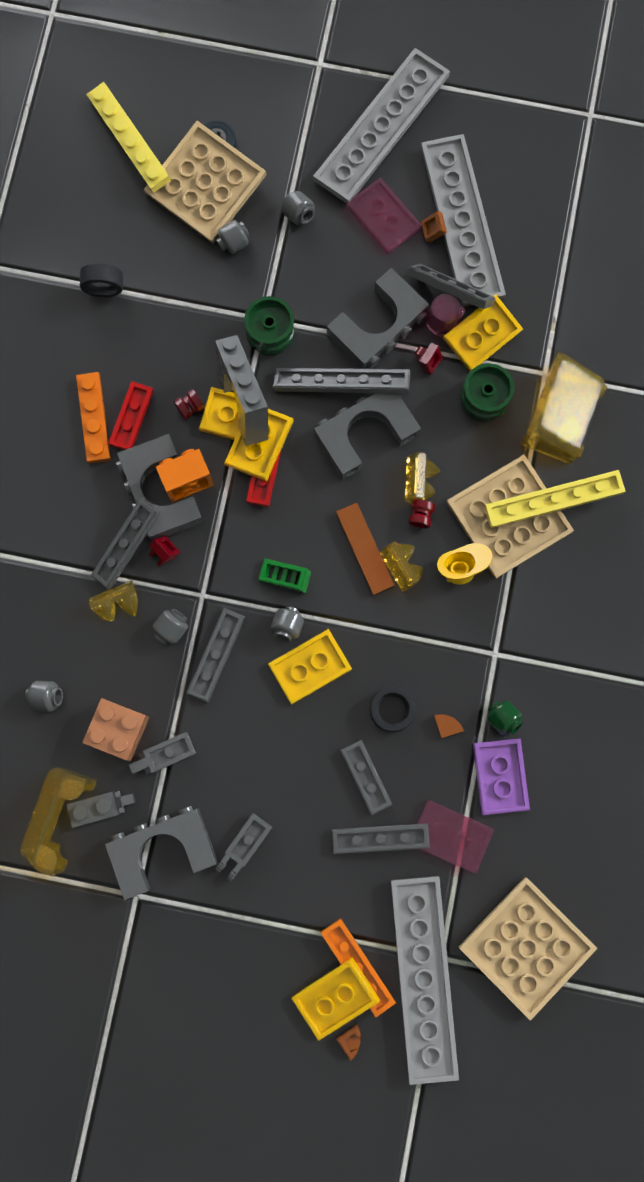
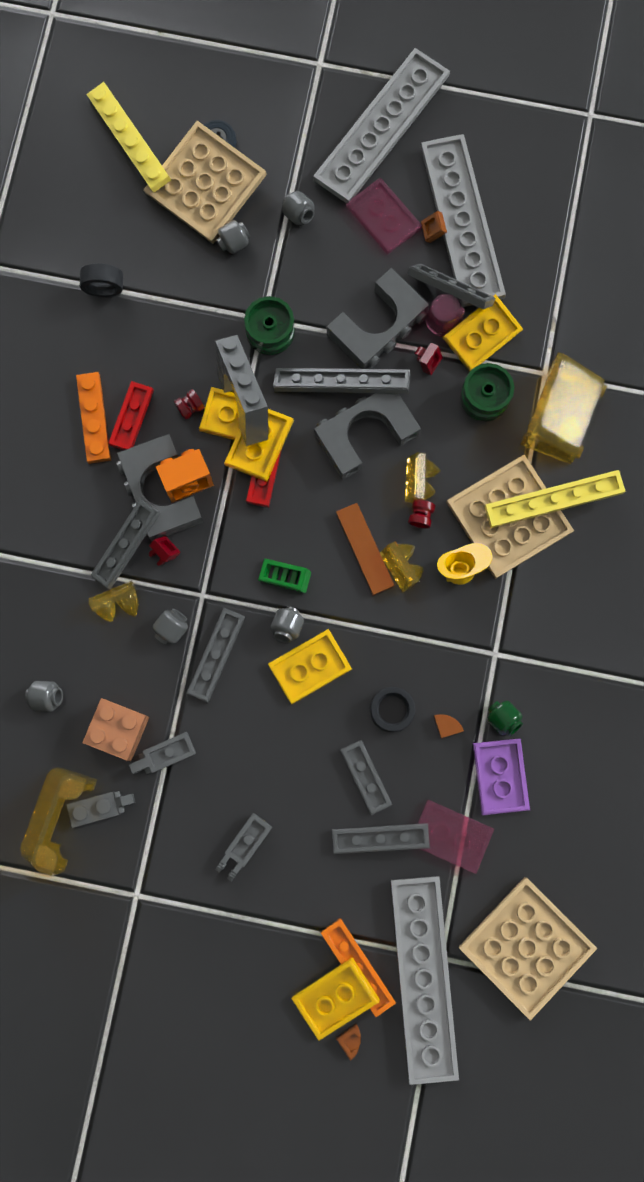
dark grey arch [105,806,218,900] -> none

